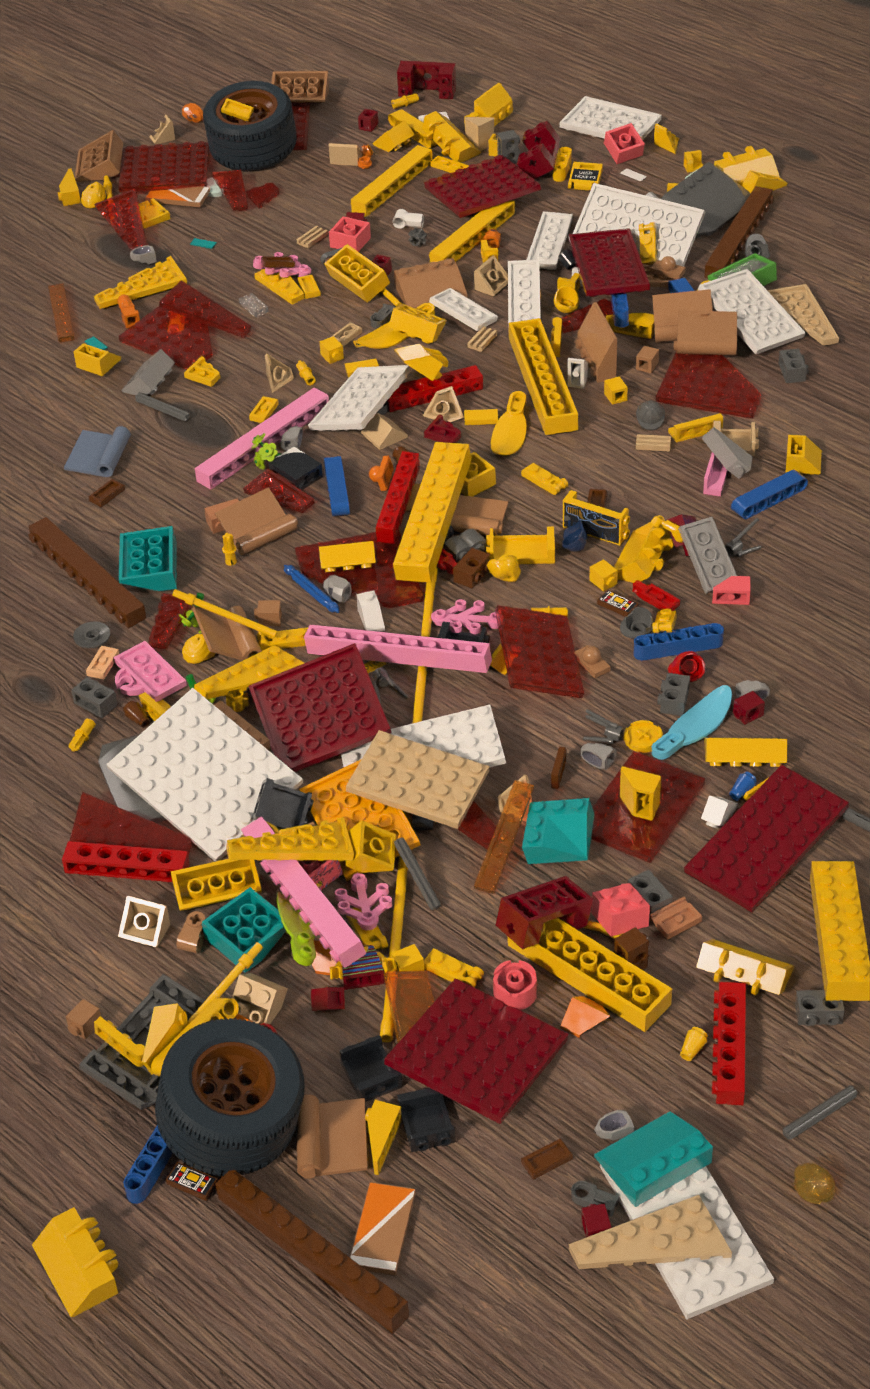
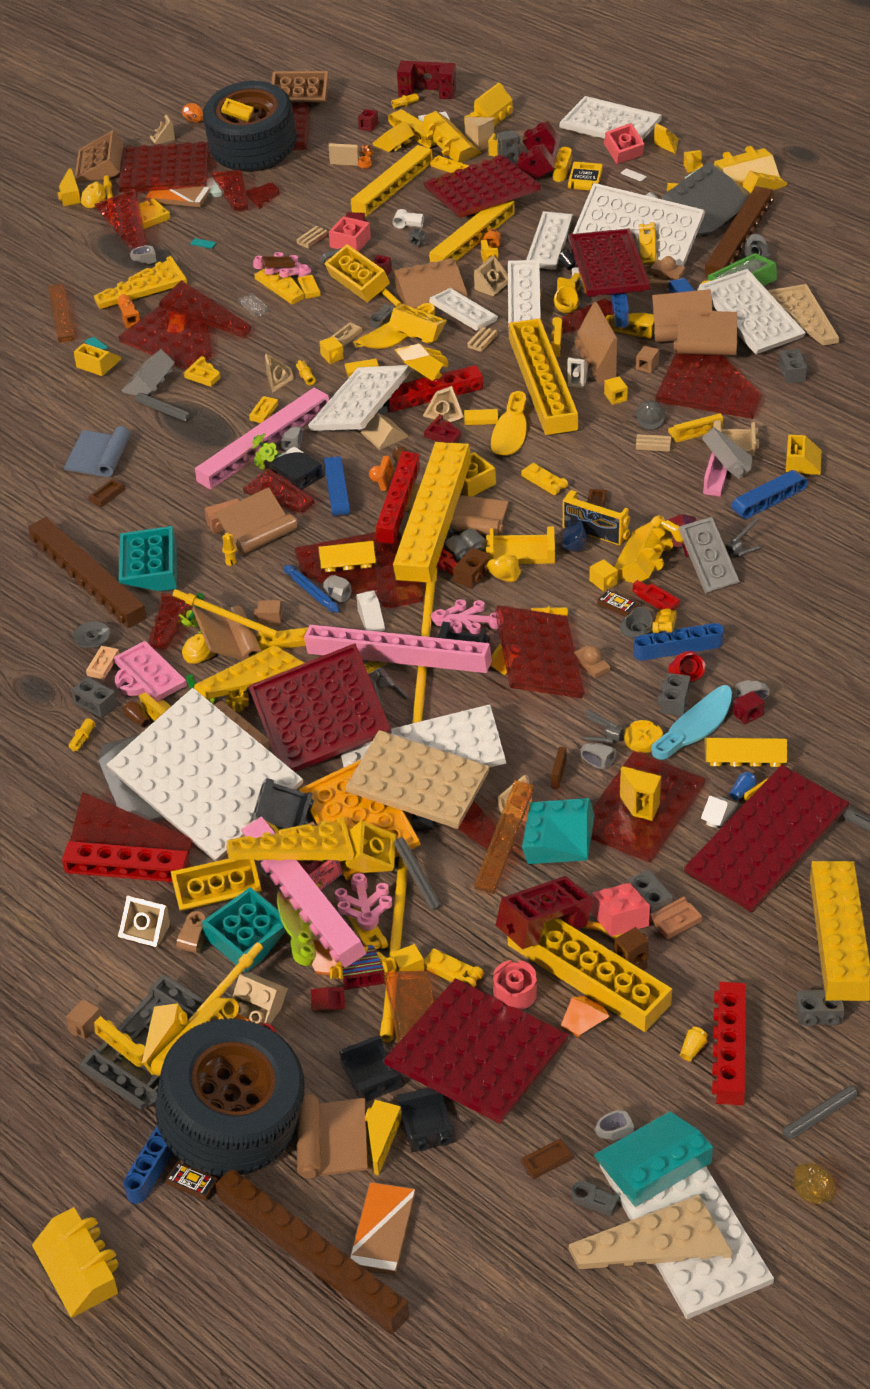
dark red brick [581,1203,612,1238] -> none
piece [696,939,795,995] -> none
coral slope [712,576,750,605] -> none

